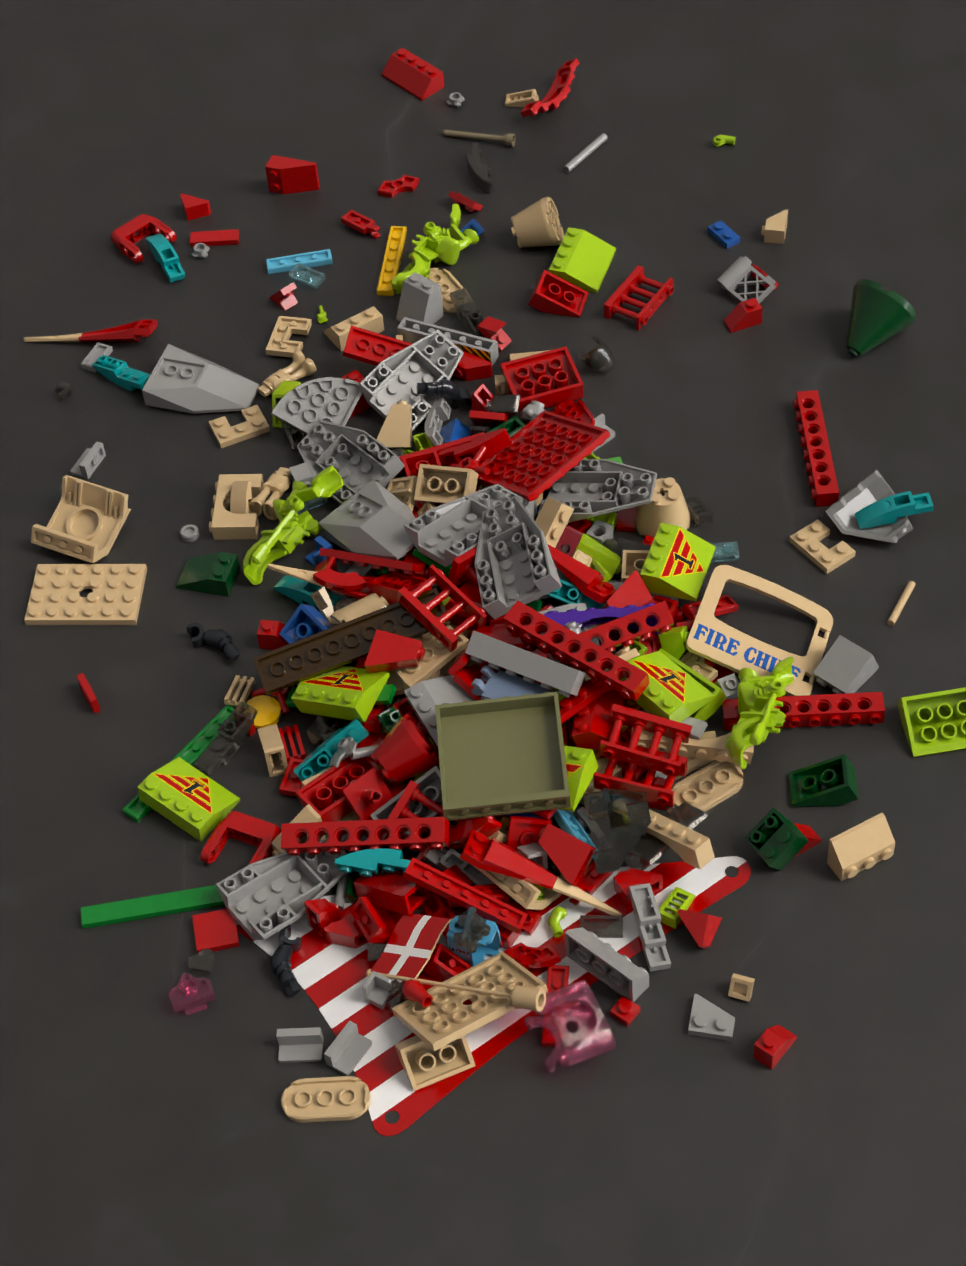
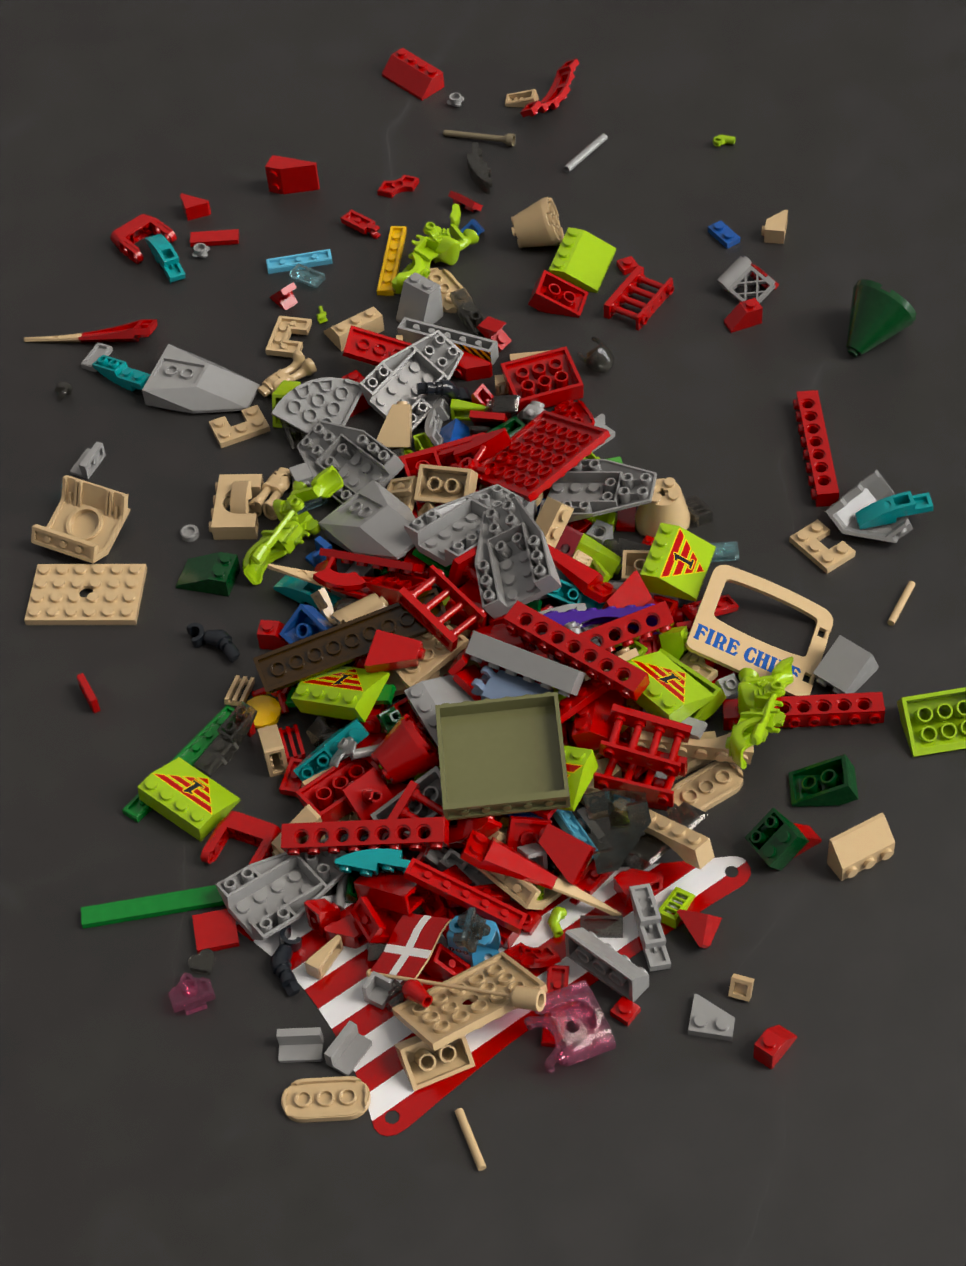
none -> tan slope [304,935,344,980]
none -> lime slope [450,399,486,421]
none -> tan bar [455,1108,486,1171]
none -> red plate [617,256,638,275]

